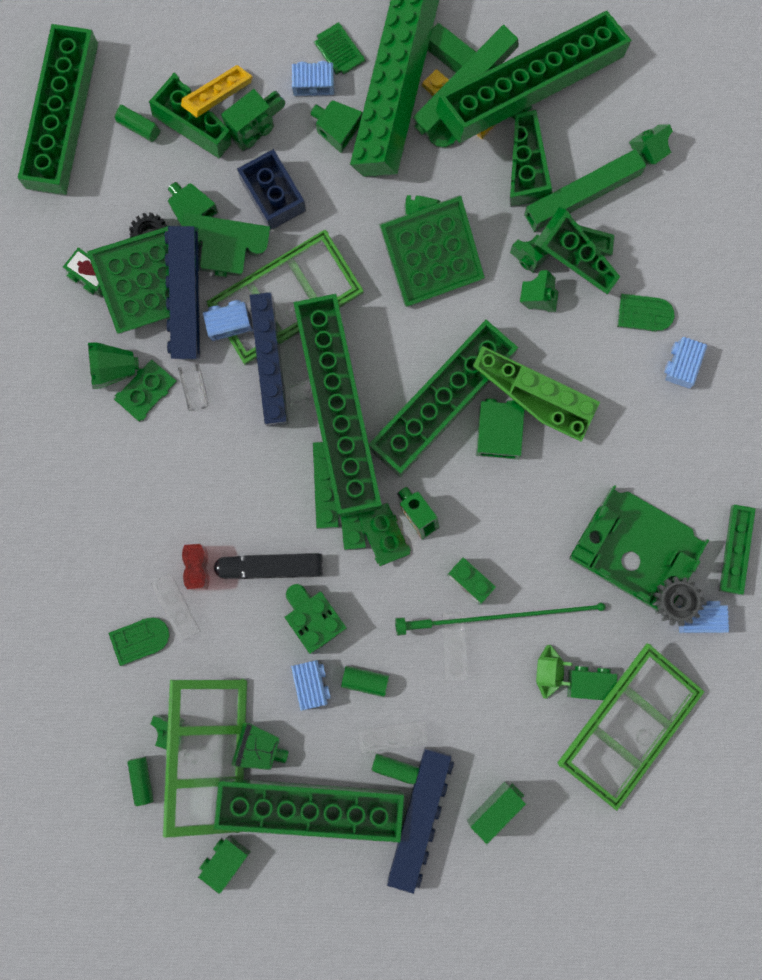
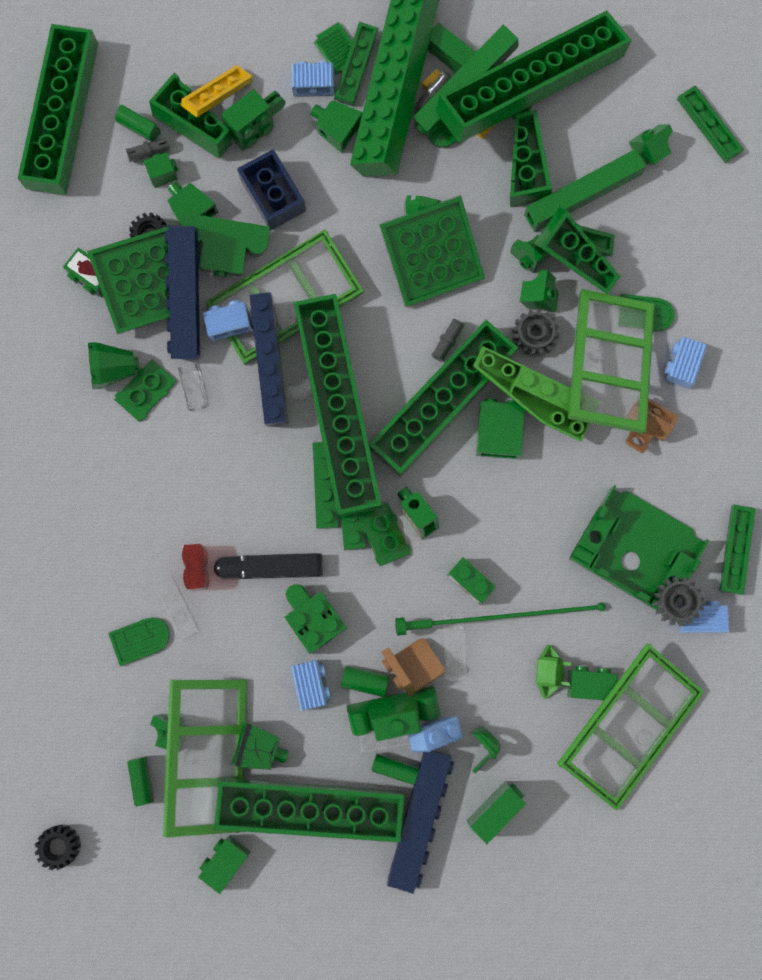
none -> black tyre [34,825,81,870]
none -> dark grey pin [126,137,170,162]
none -> green brick [144,152,179,188]
none -> green tile [334,21,379,106]
none -> green brick [347,686,440,741]
none -> medium nougat bracket [381,638,445,696]
none -> light blue brick [408,717,463,752]
none -> dark grey pin [416,70,451,109]
none -> dark grey pin [431,318,464,362]
none -> green piece [472,727,501,774]
none -> dark grey gear [512,309,559,357]
none -> door [568,289,654,433]
none -> medium nougat piece [625,399,679,453]
none -> green tile [677,85,744,163]

